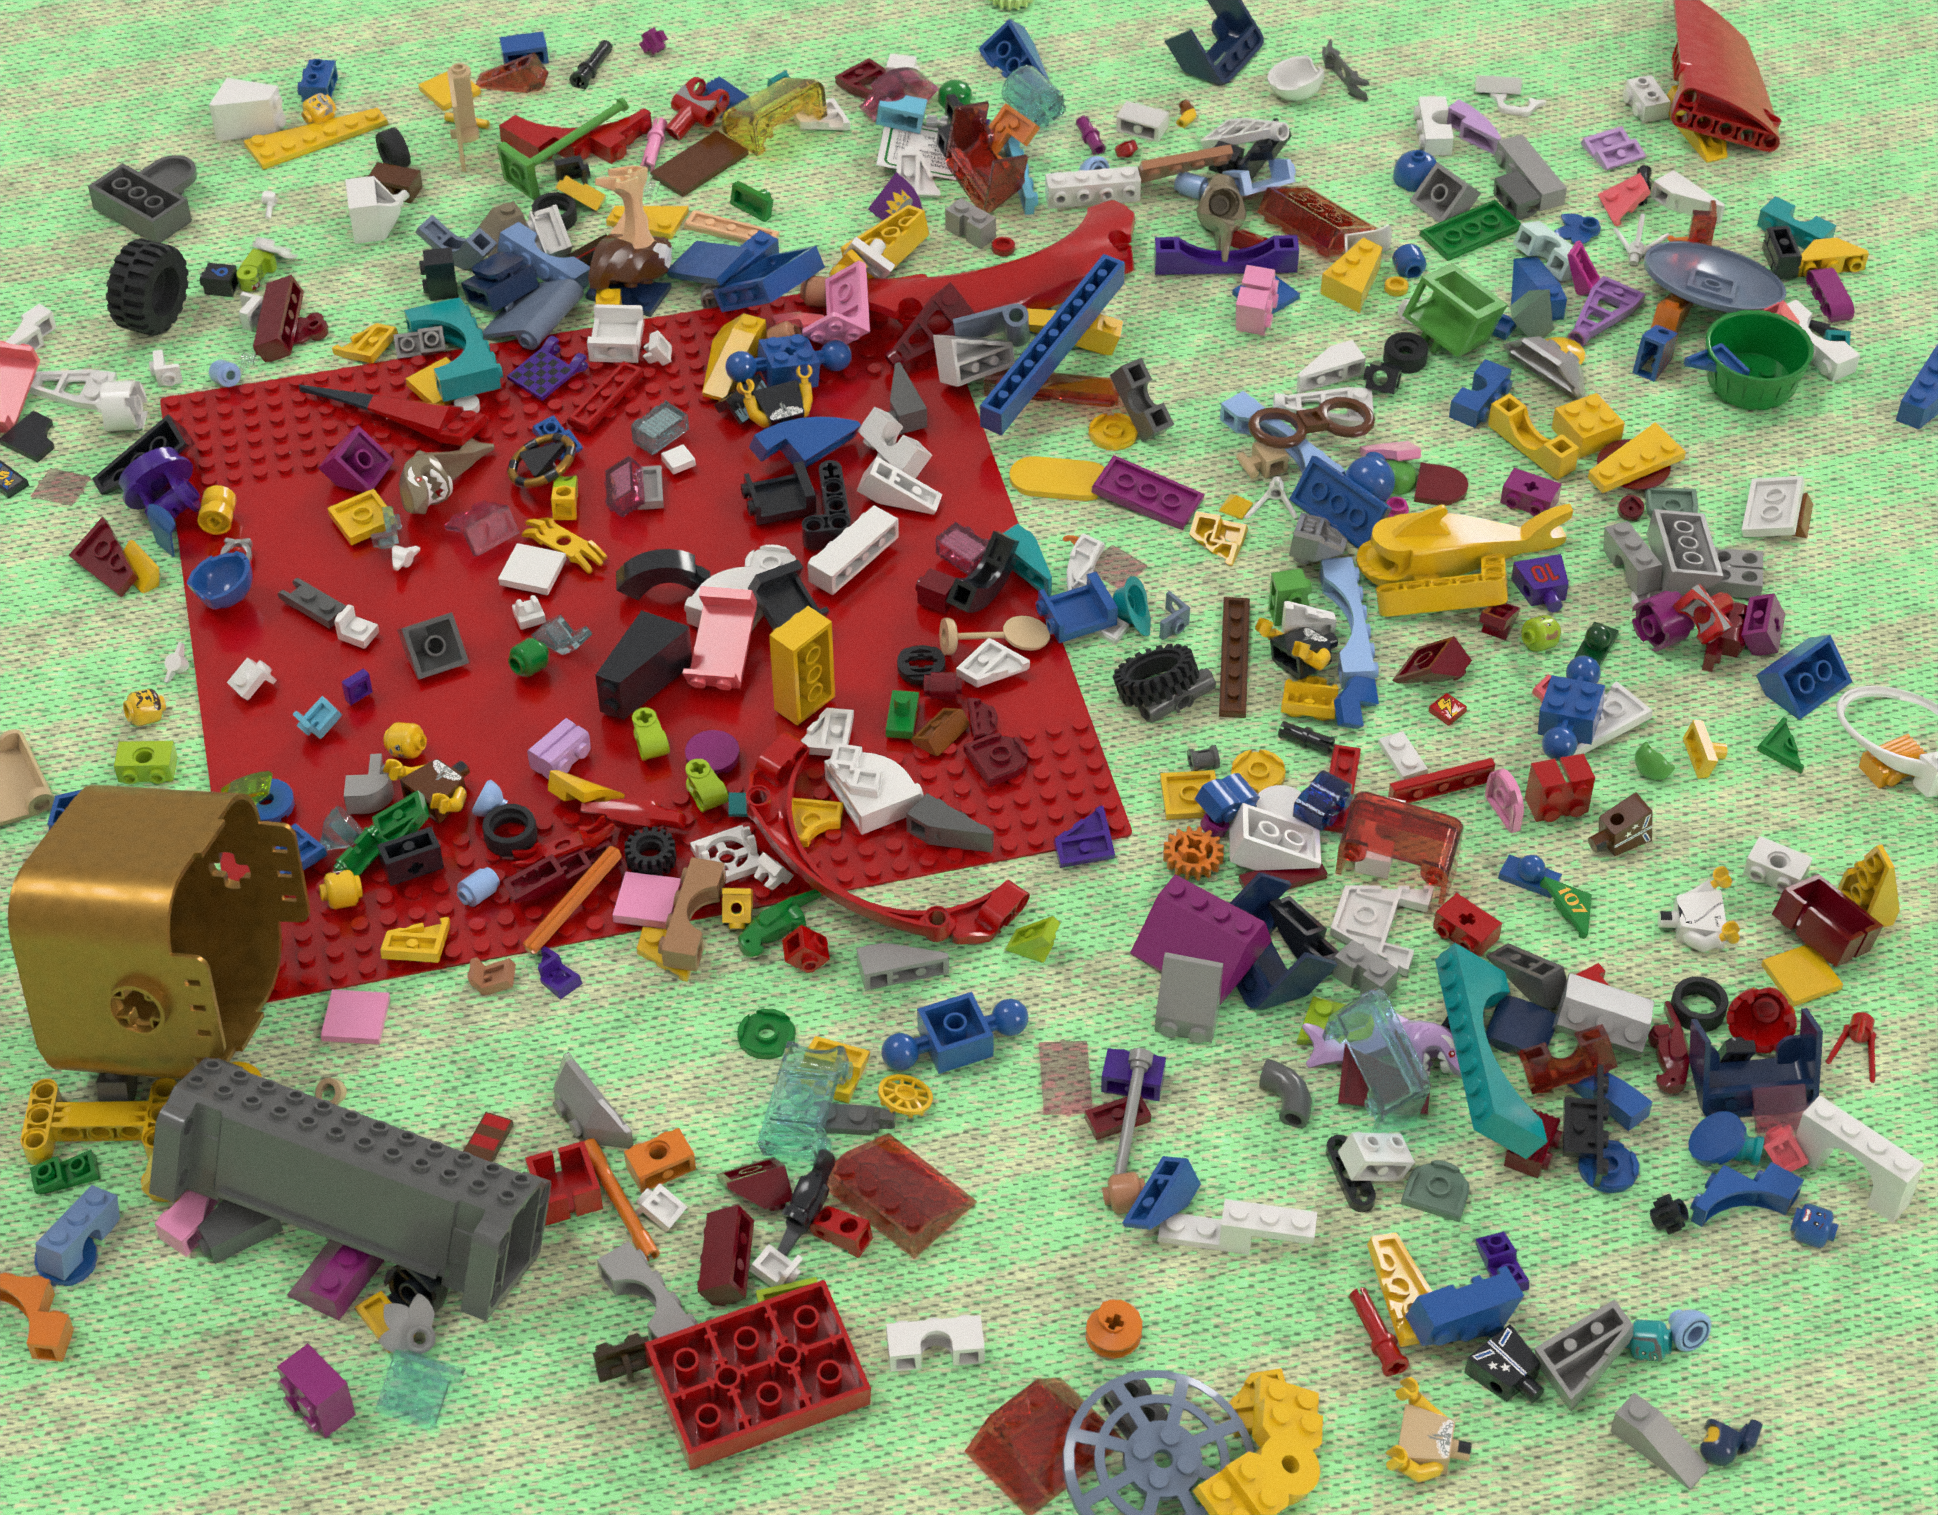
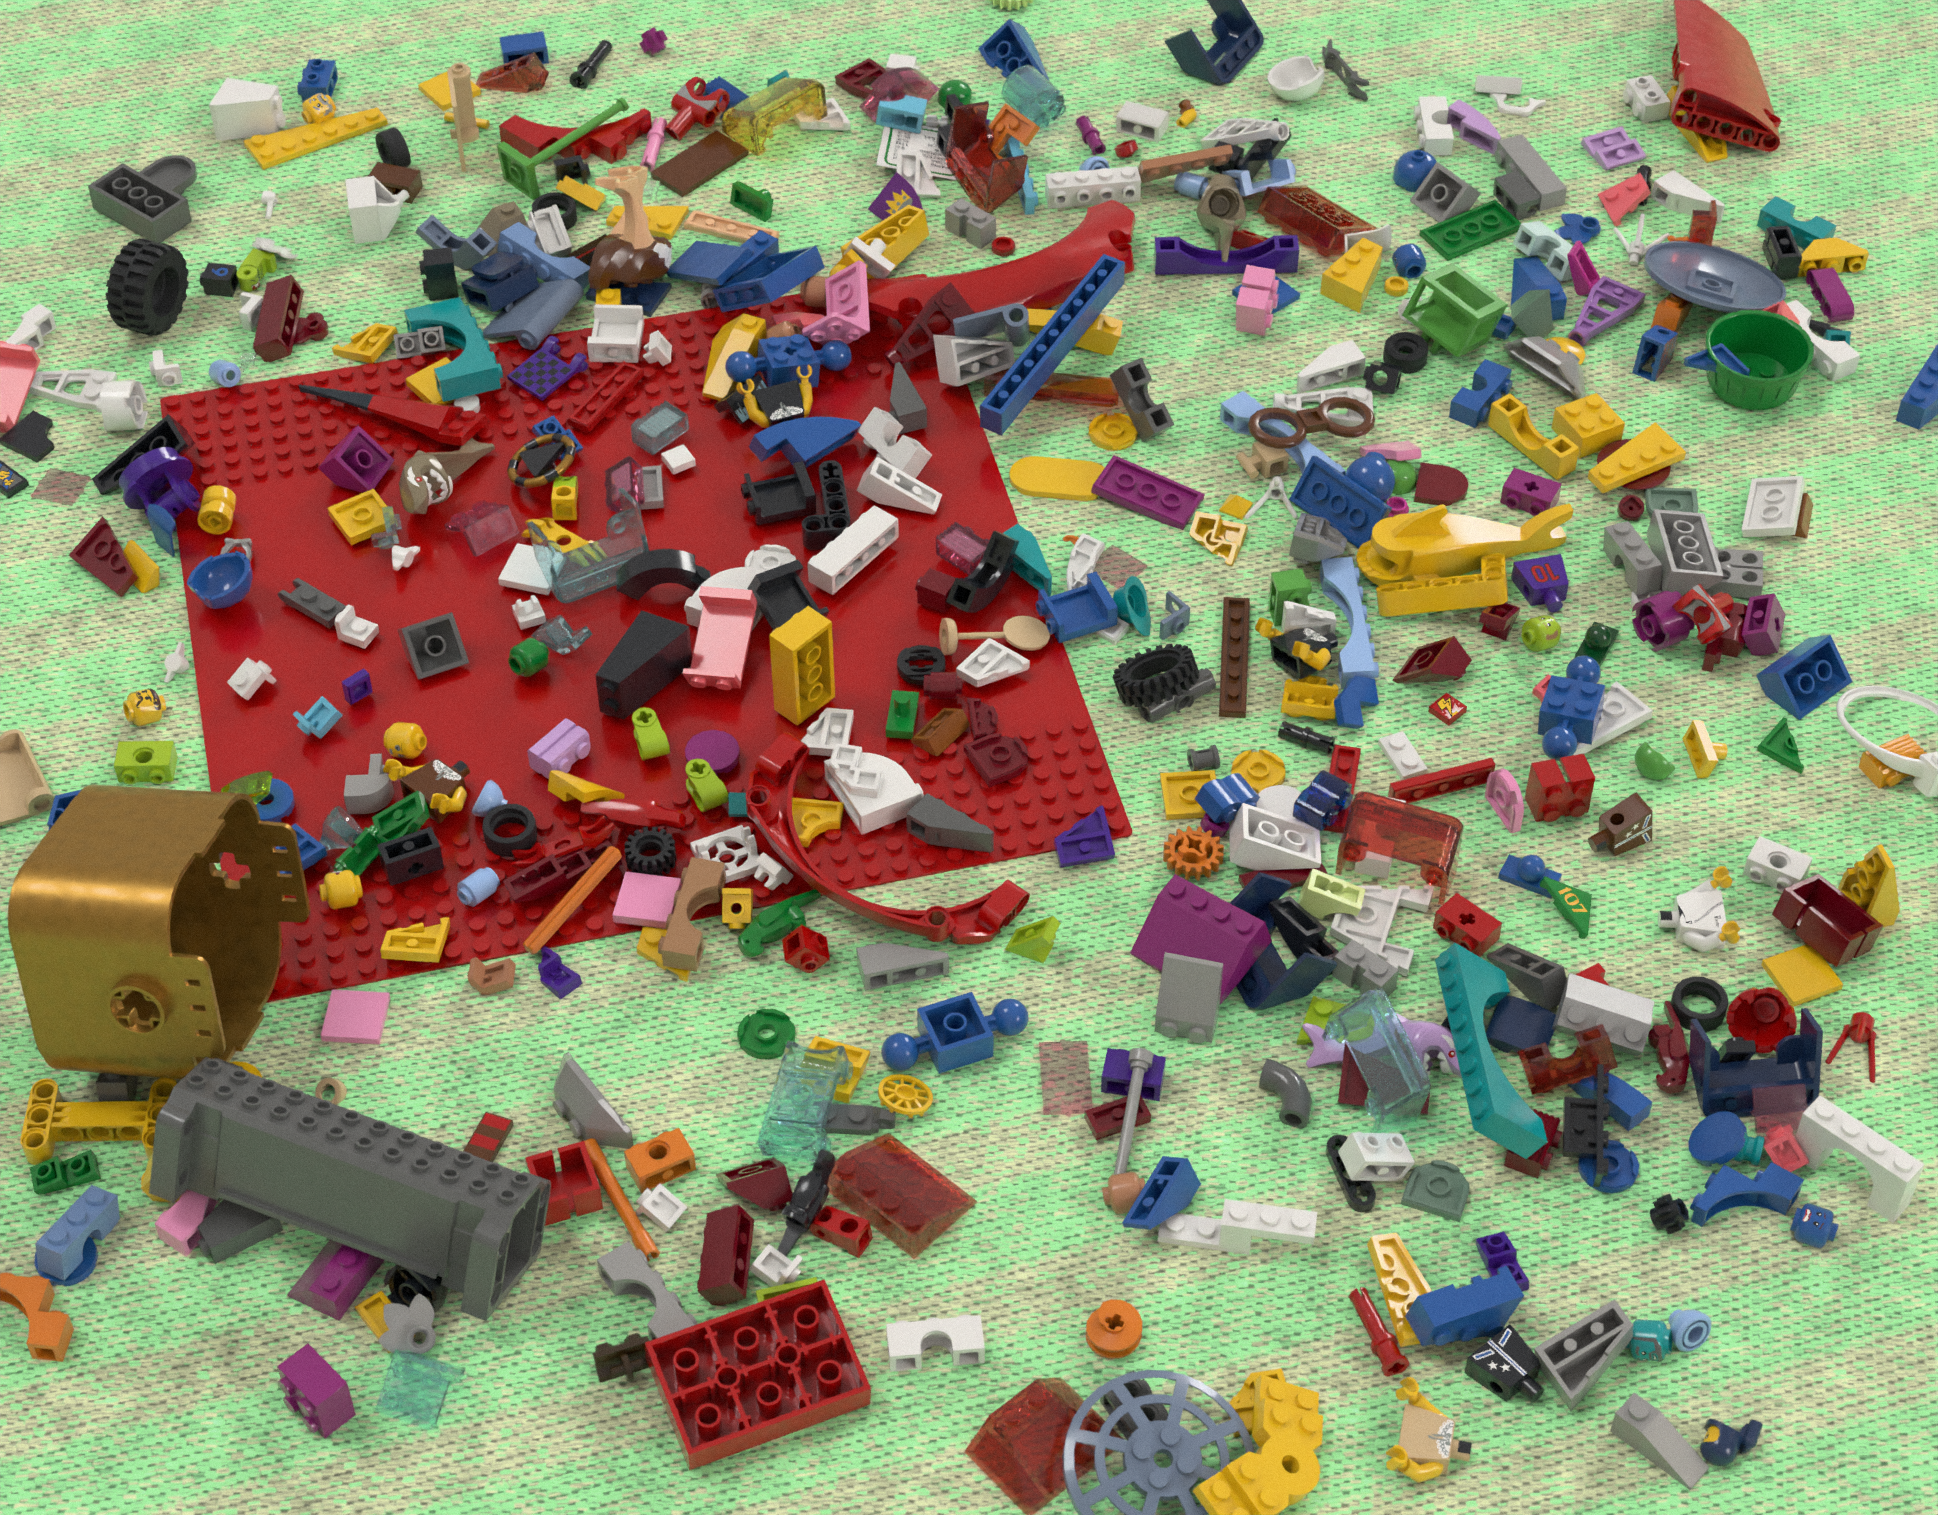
none -> clear light blue windscreen [527,487,649,603]
none -> yellowish green arch [1298,869,1366,920]

